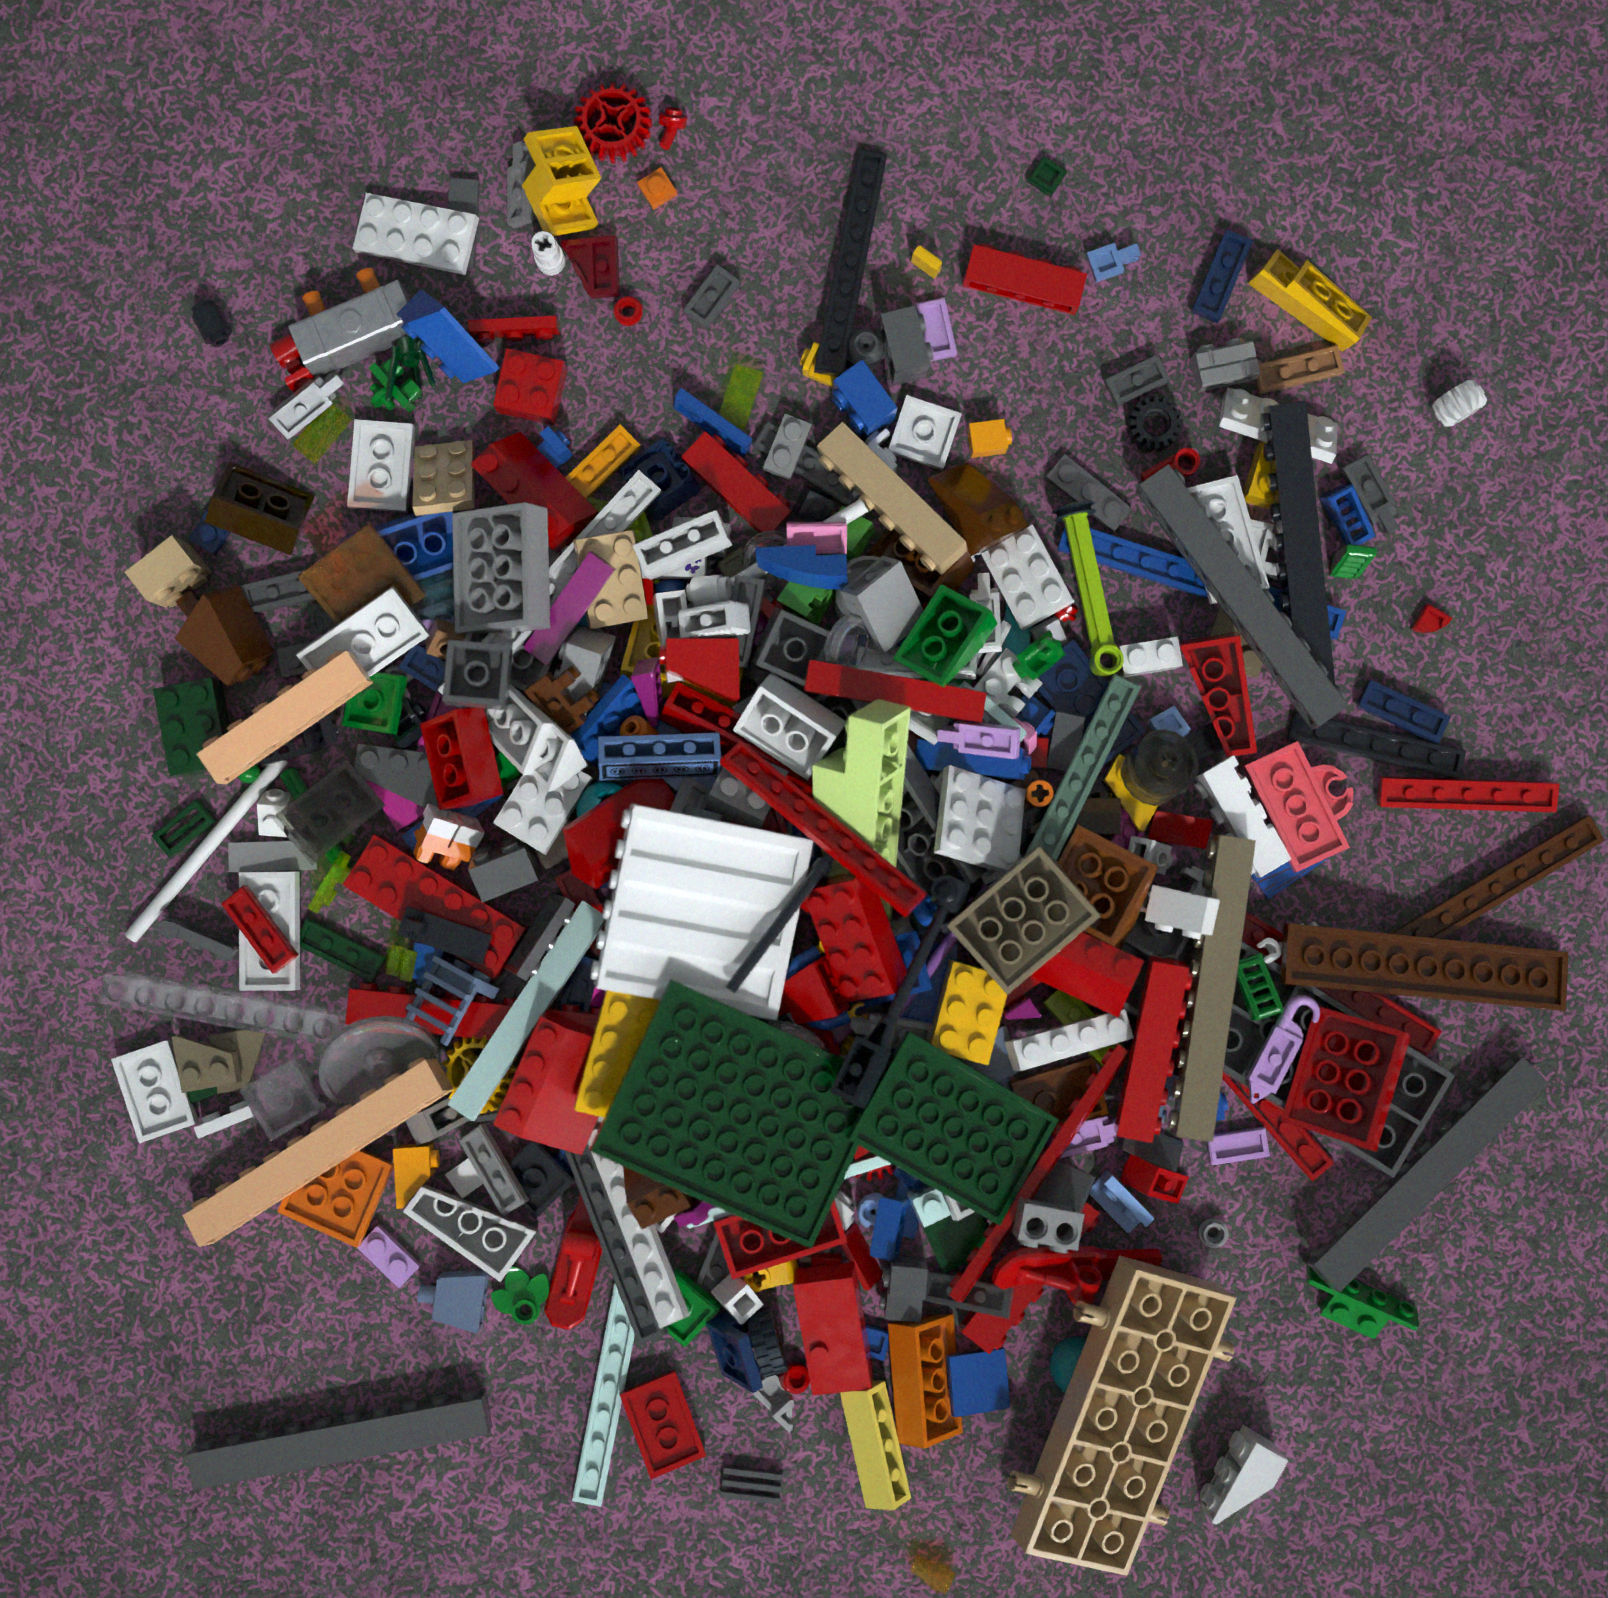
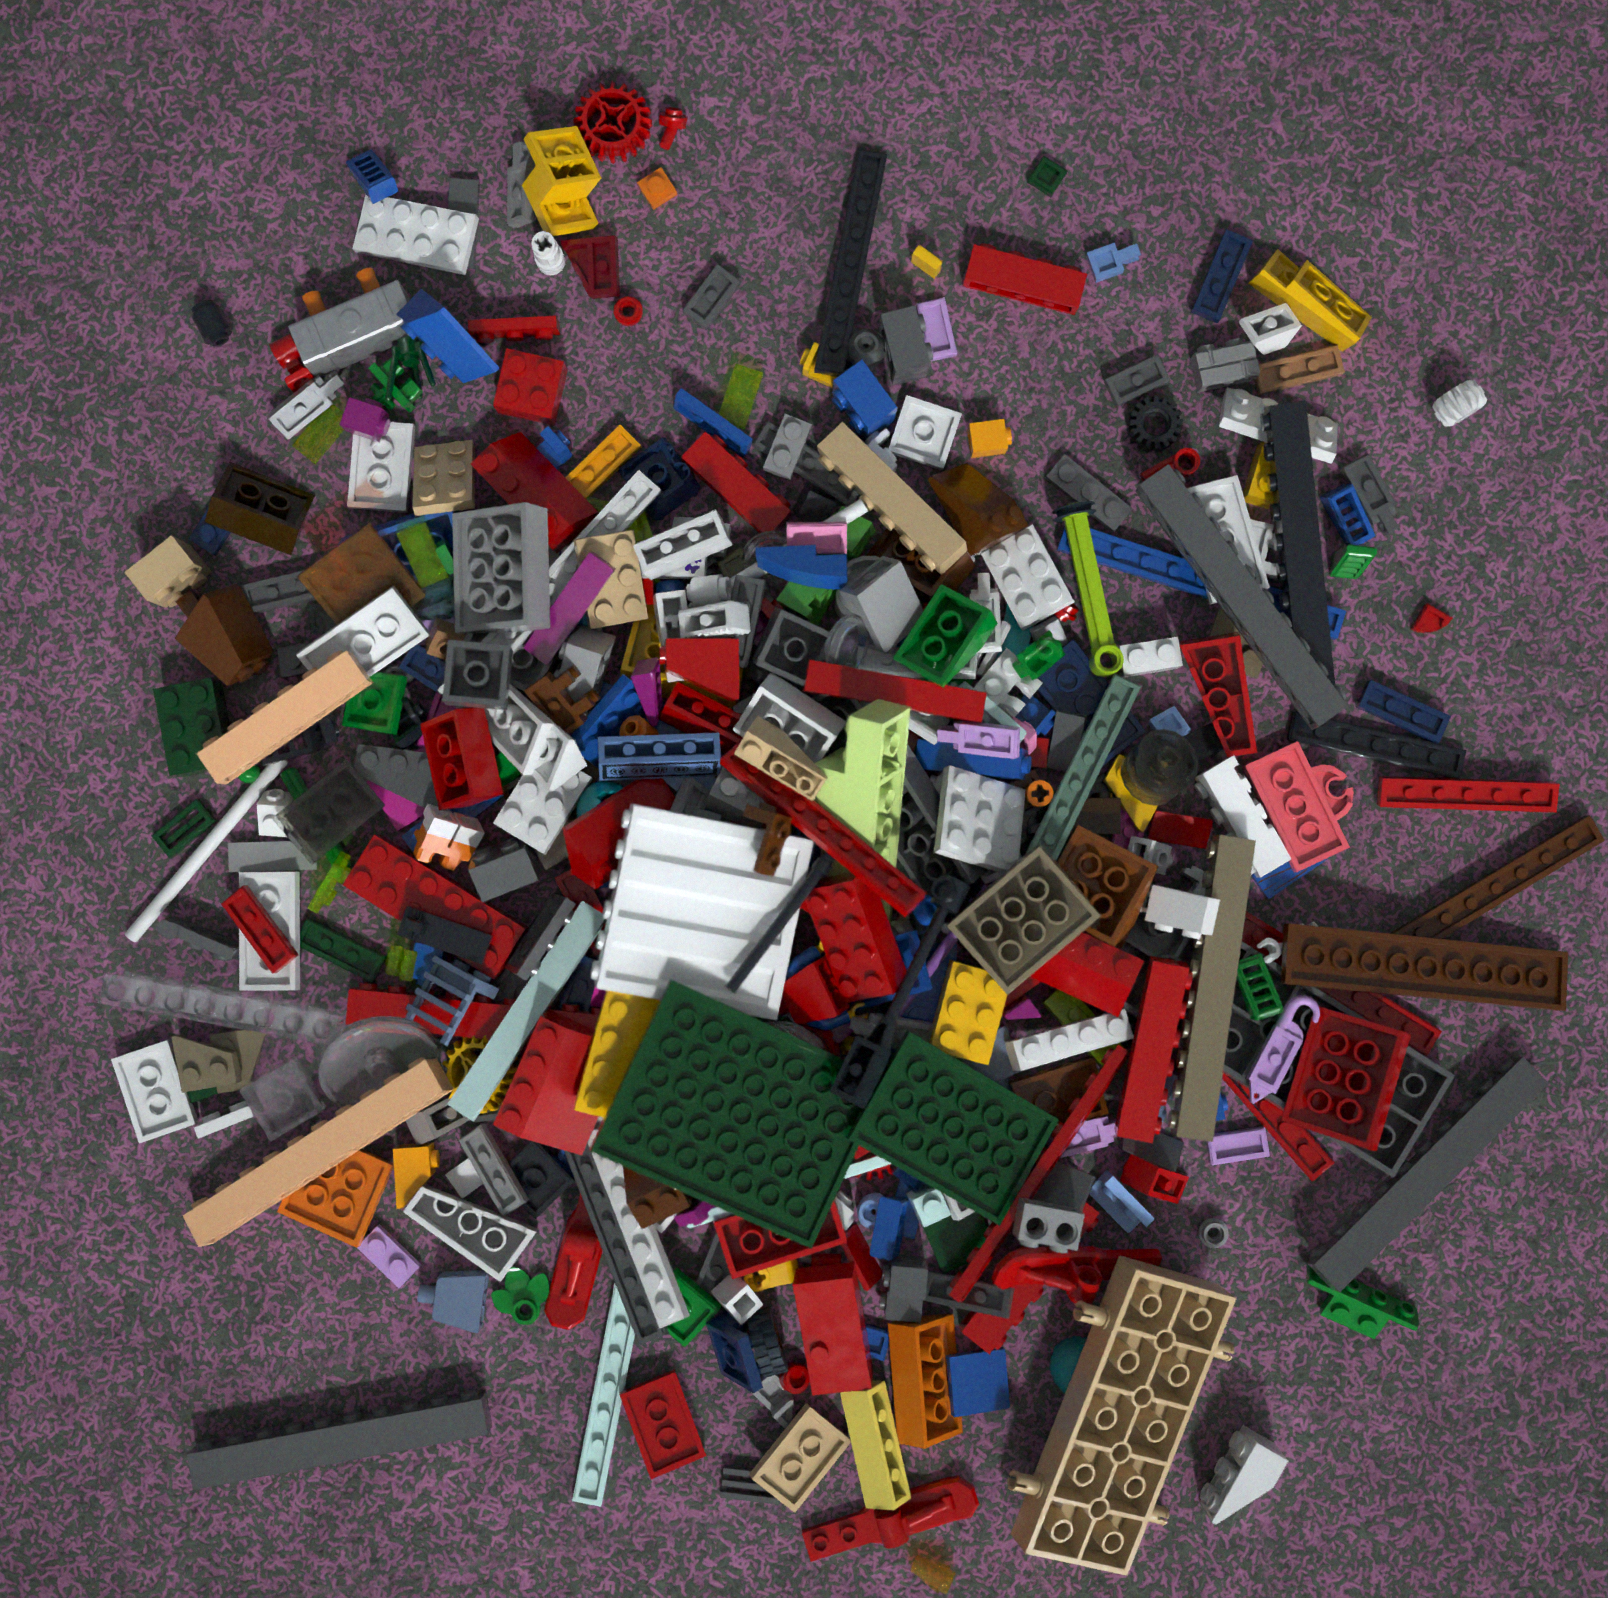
none -> magenta brick [339,397,390,443]
none -> blue slope [346,149,399,204]
none -> clear neon green plate [396,521,449,588]
none -> green tile [435,538,454,575]
none -> tan slope [734,715,827,801]
none -> reddish brown bracket [743,802,792,877]
none -> tan plate [749,1403,851,1513]
none -> red piece [802,1475,979,1562]
none -> white slope [1239,303,1302,355]

